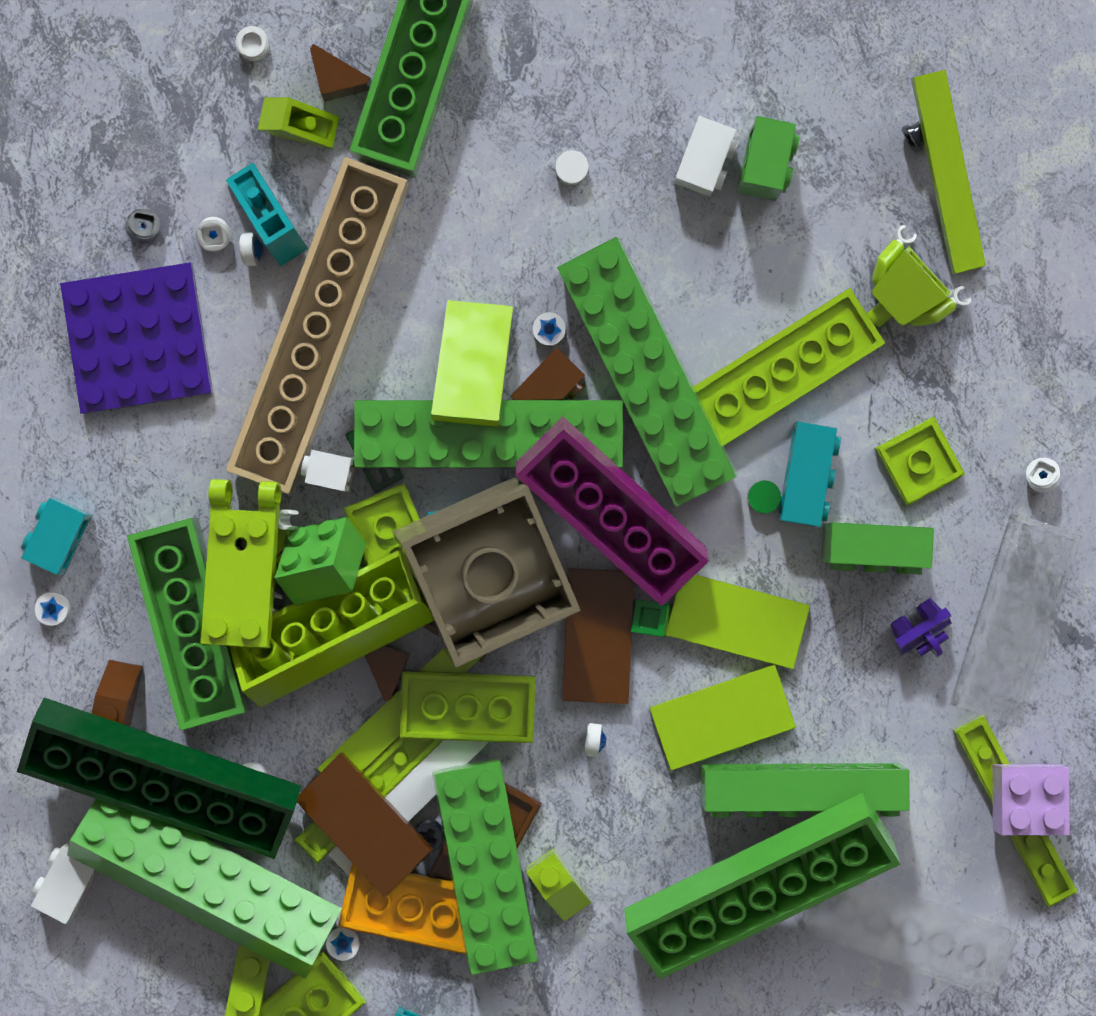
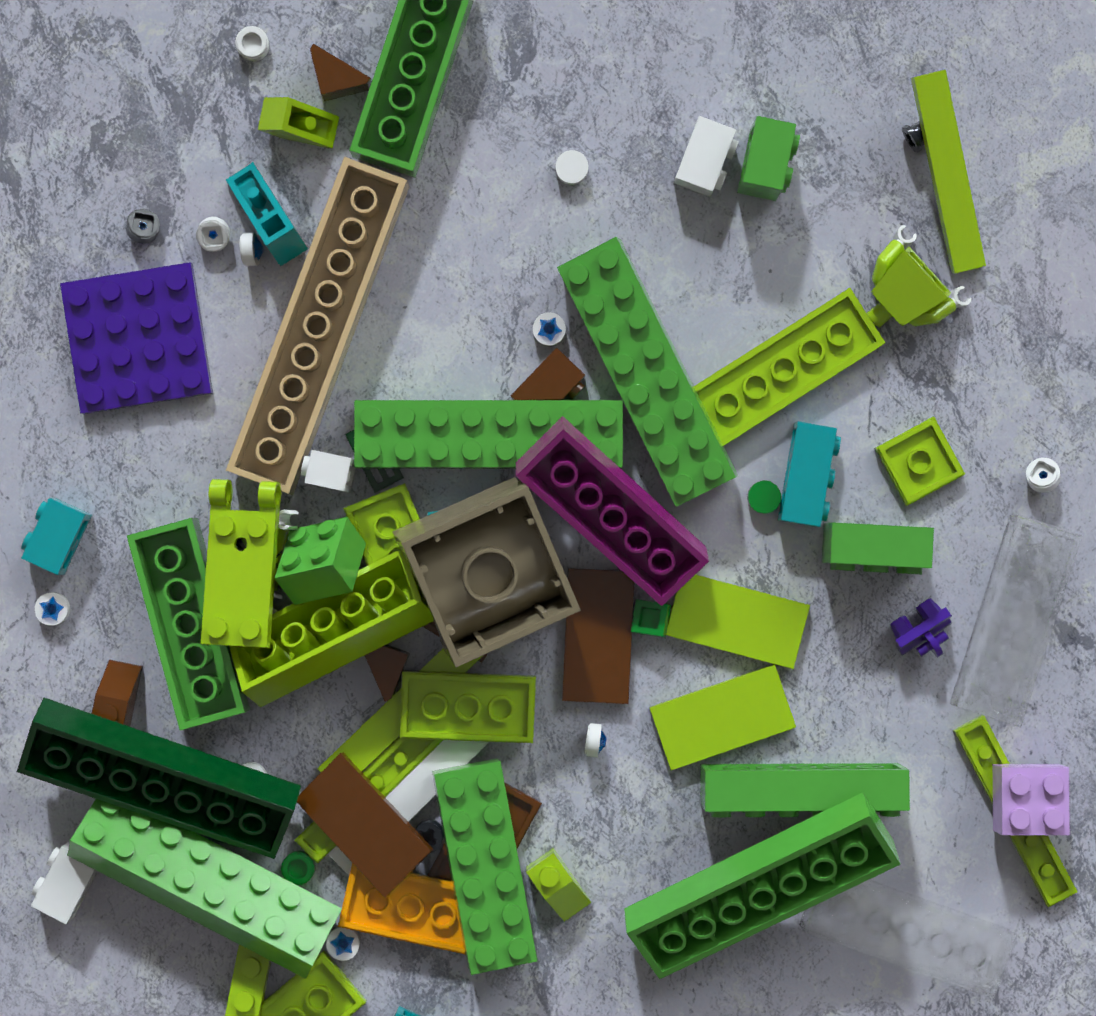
tile [431,300,513,427] -> none
none -> green tile [281,851,316,885]

